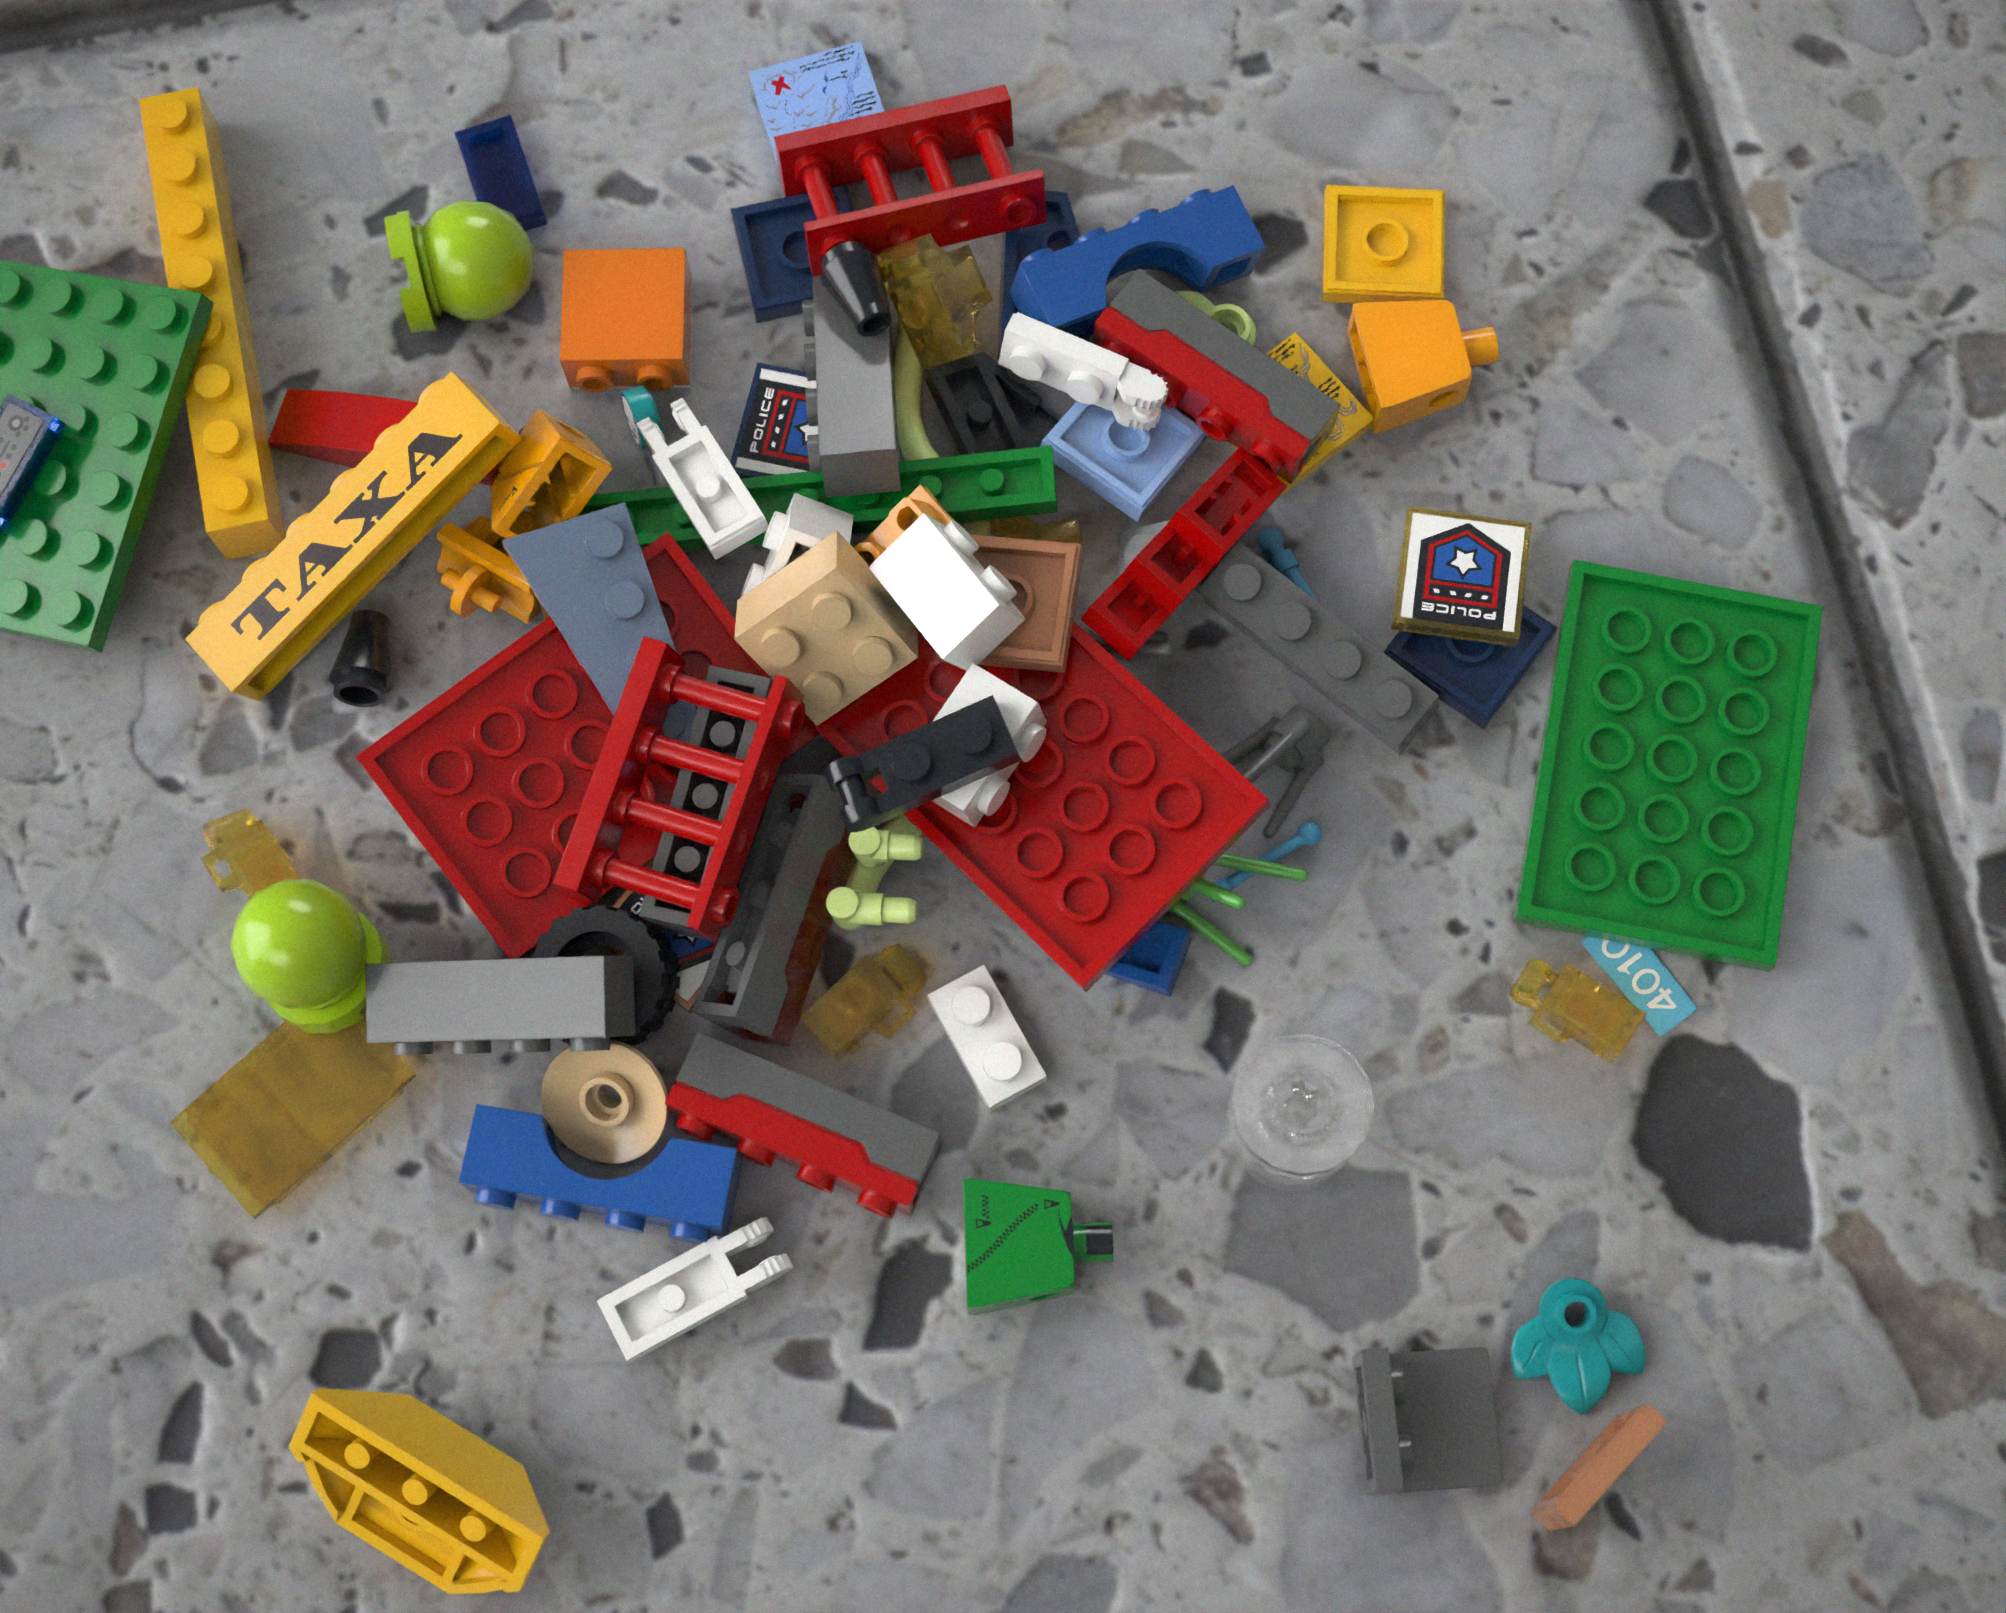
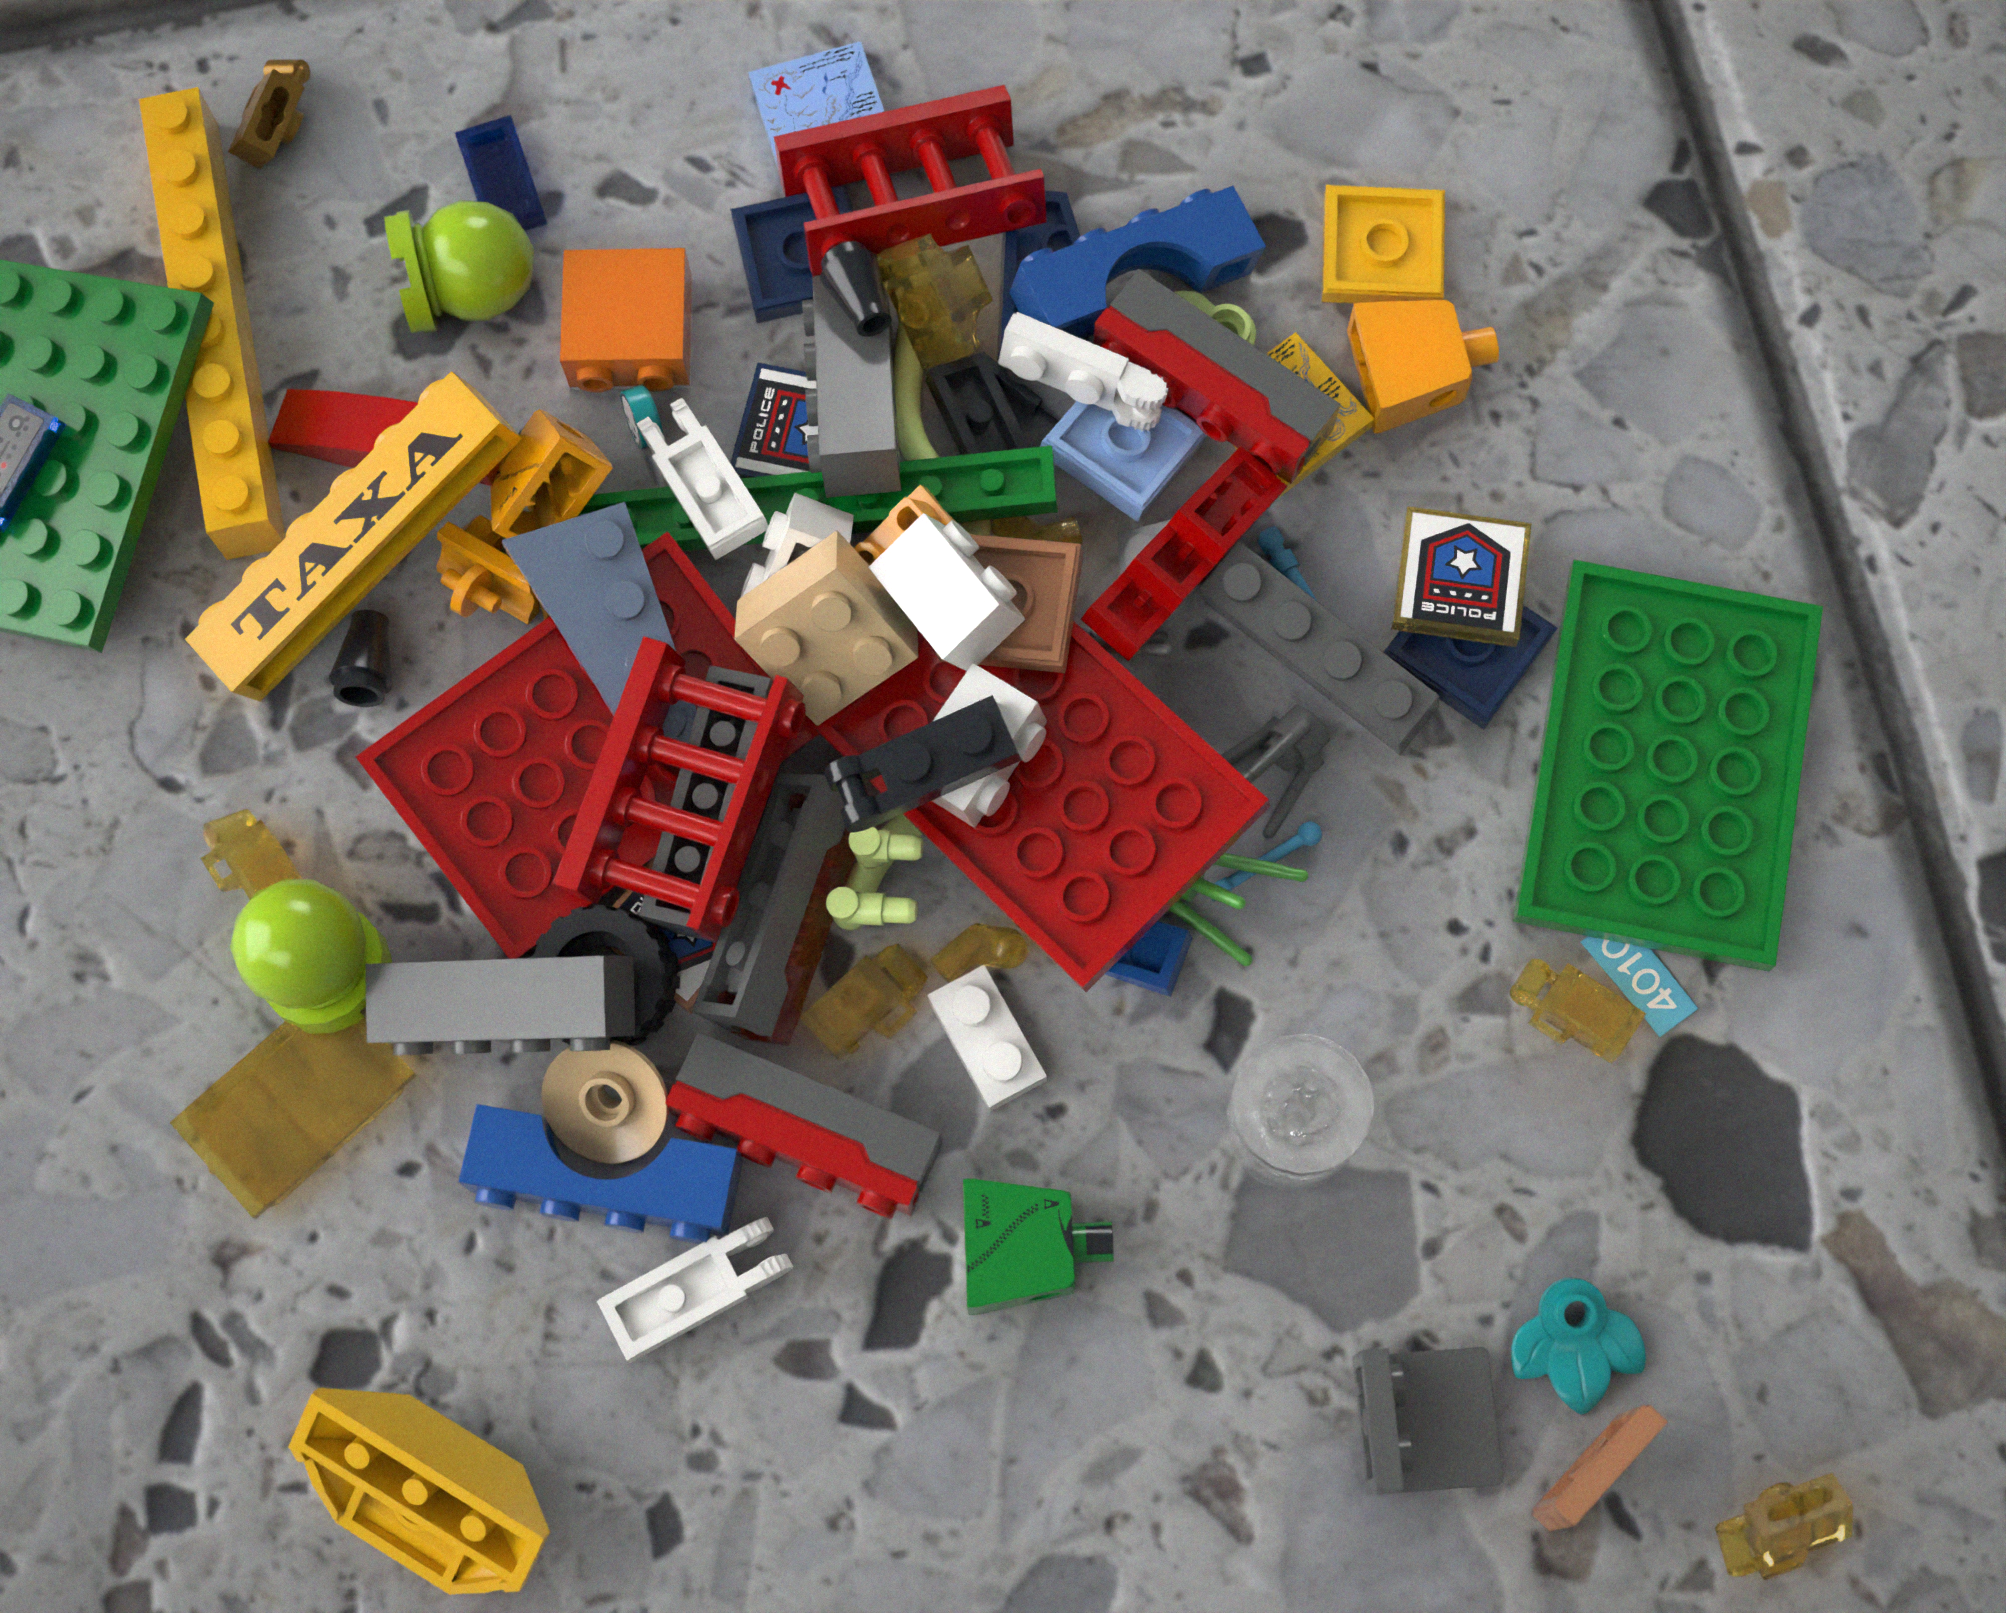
none -> pearl gold piece [228,59,310,169]
none -> clear yellow arm [929,923,1028,983]
none -> clear yellow piece [1715,1473,1853,1581]

